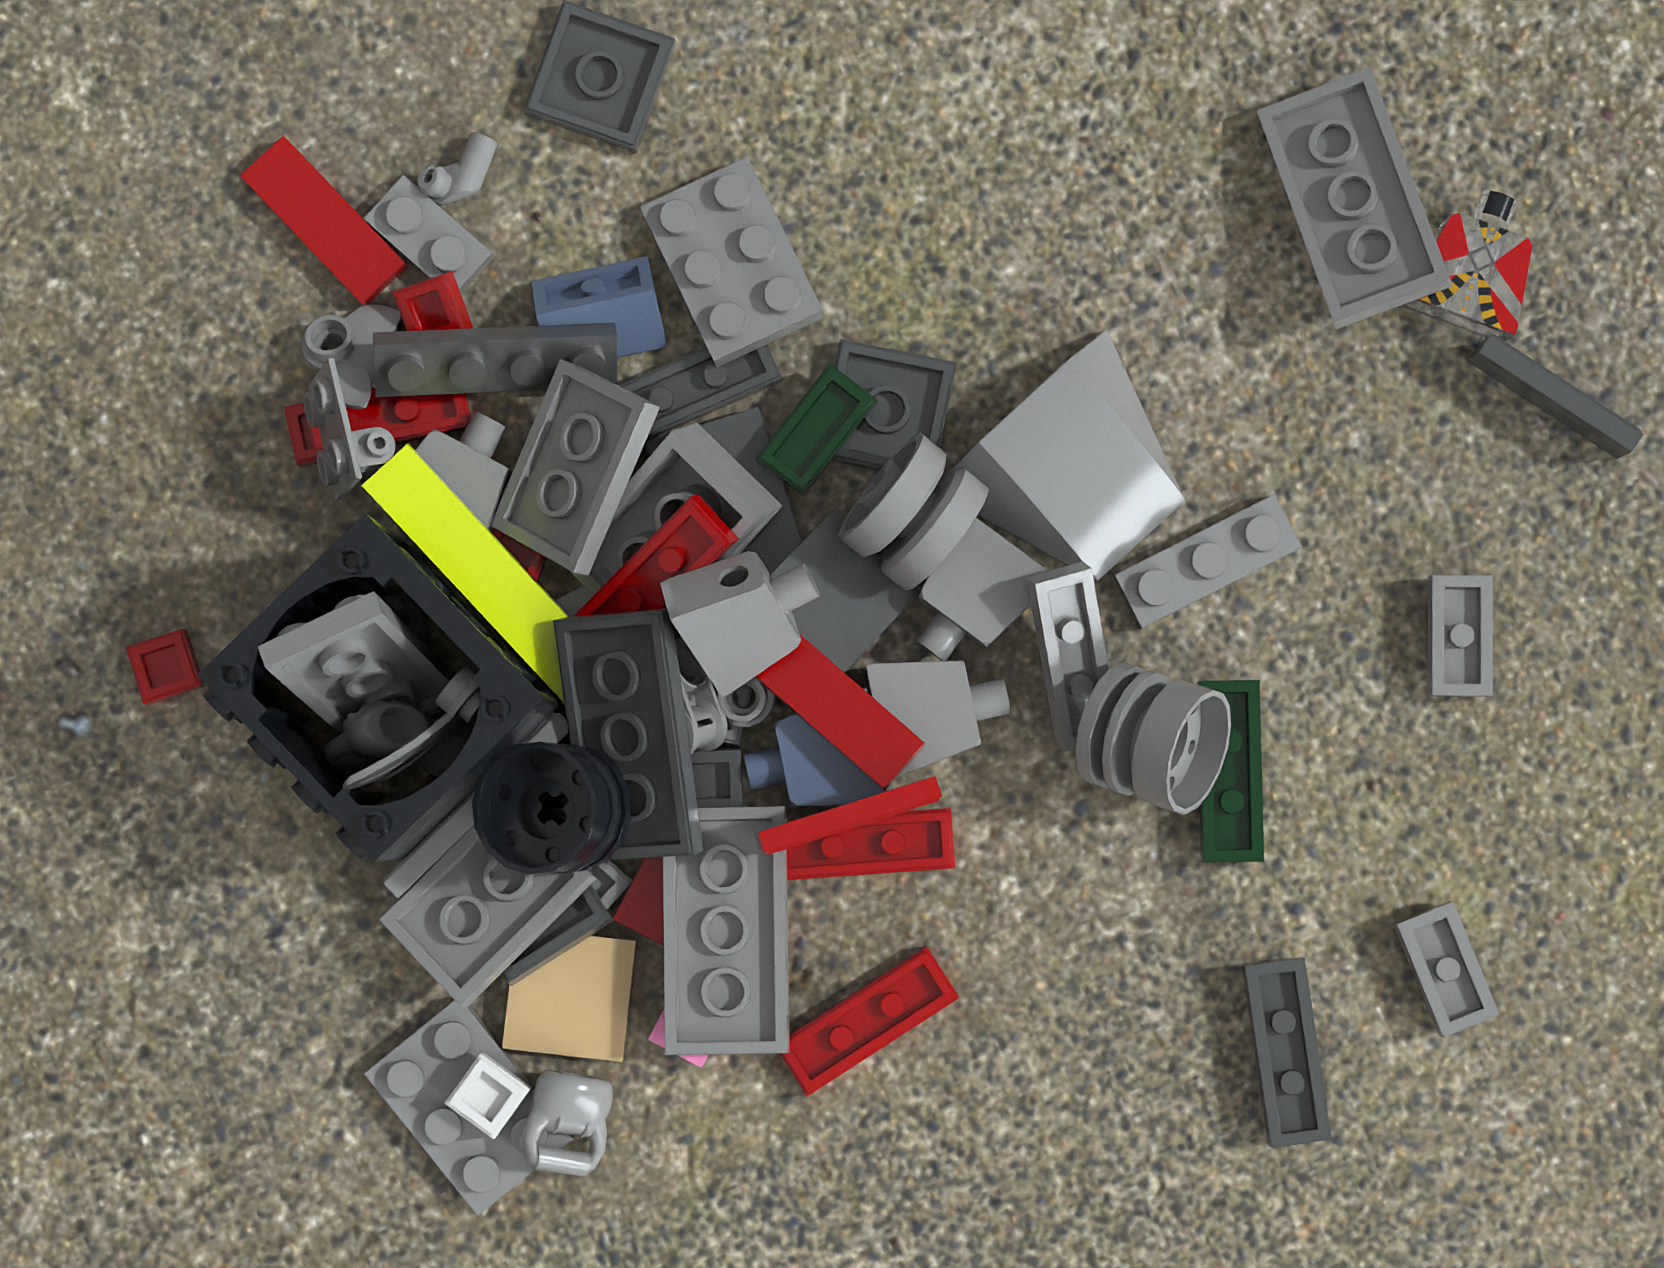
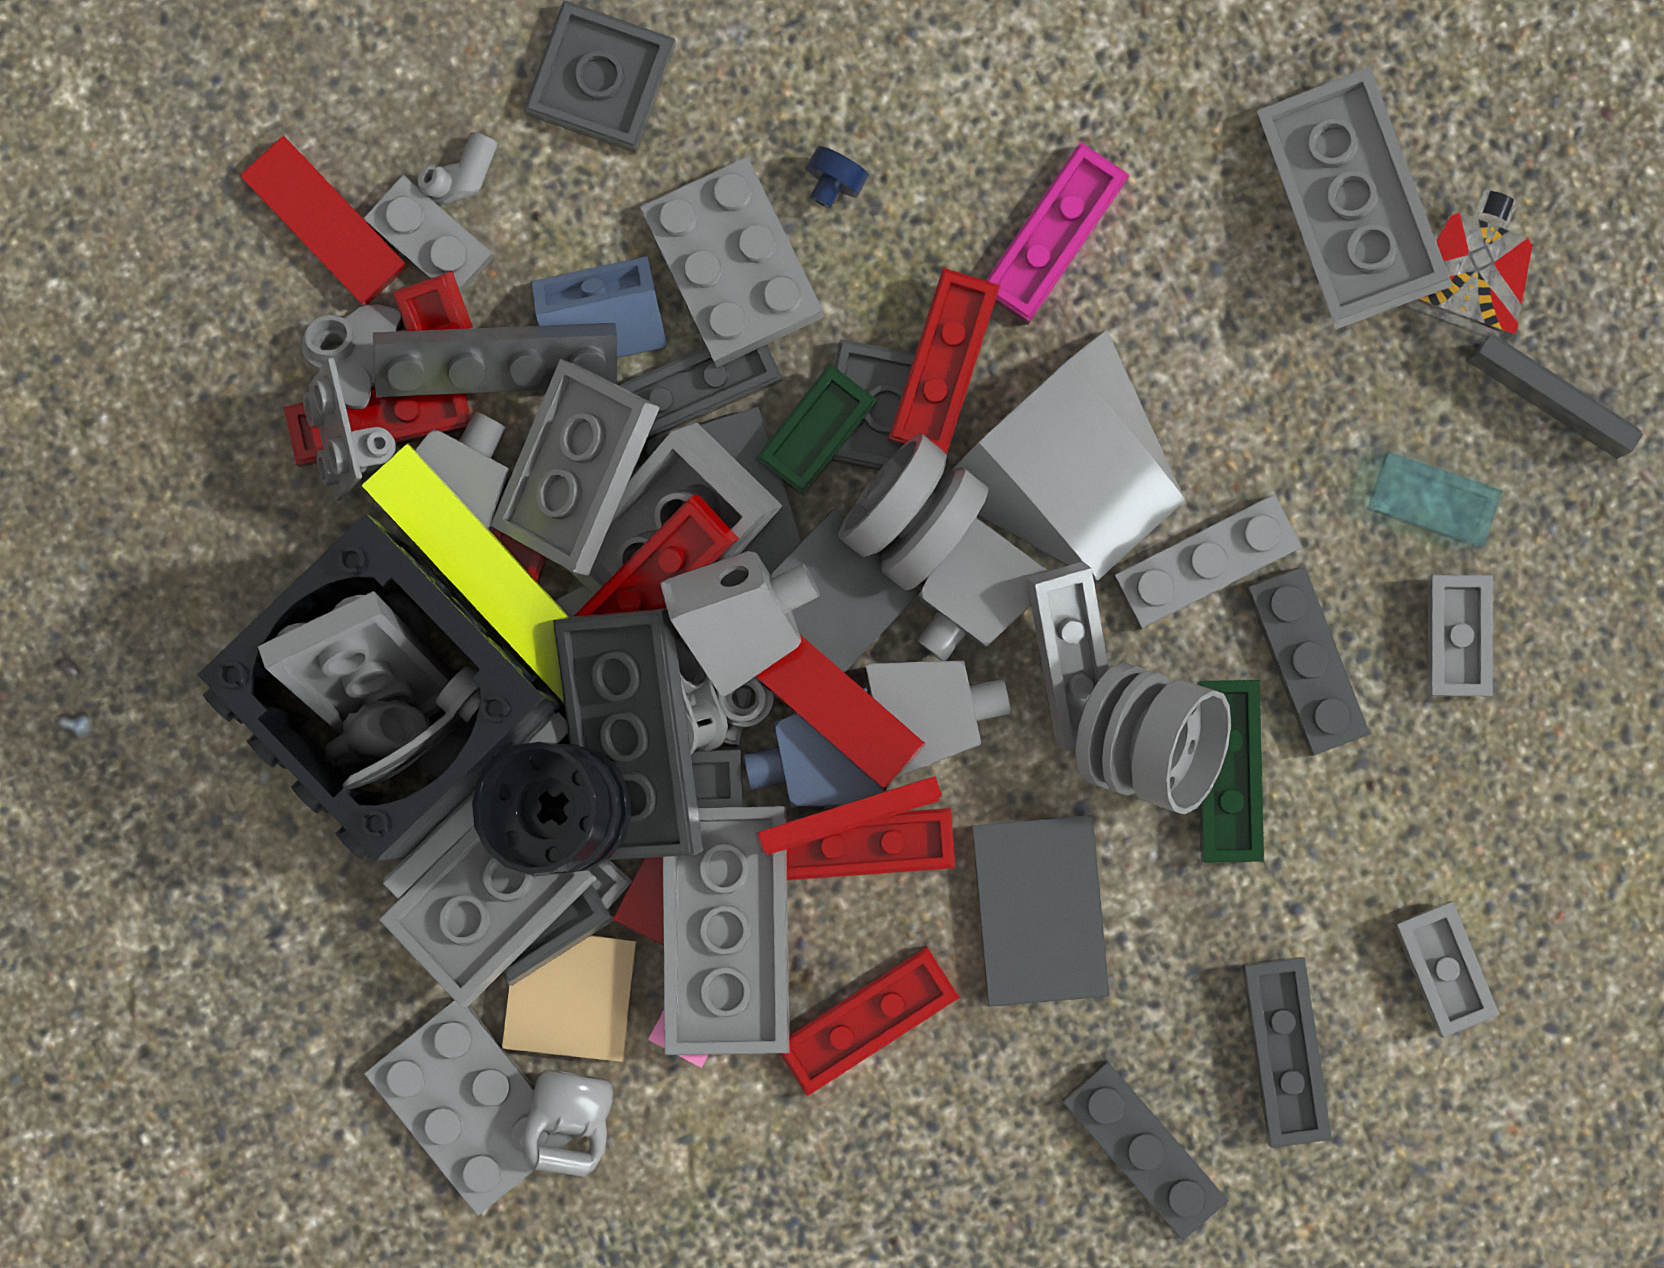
red tile [125,628,205,705] -> none
white tile [444,1052,532,1139] -> none
none -> dark blue tile [806,146,869,209]
none -> red tile [888,268,1000,455]
none -> dark grey tile [972,815,1109,1007]
none -> dark pink tile [986,142,1130,325]
none -> dark grey plate [1061,1060,1229,1241]
none -> dark grey plate [1246,566,1370,756]
none -> clear light blue tile [1367,451,1503,549]

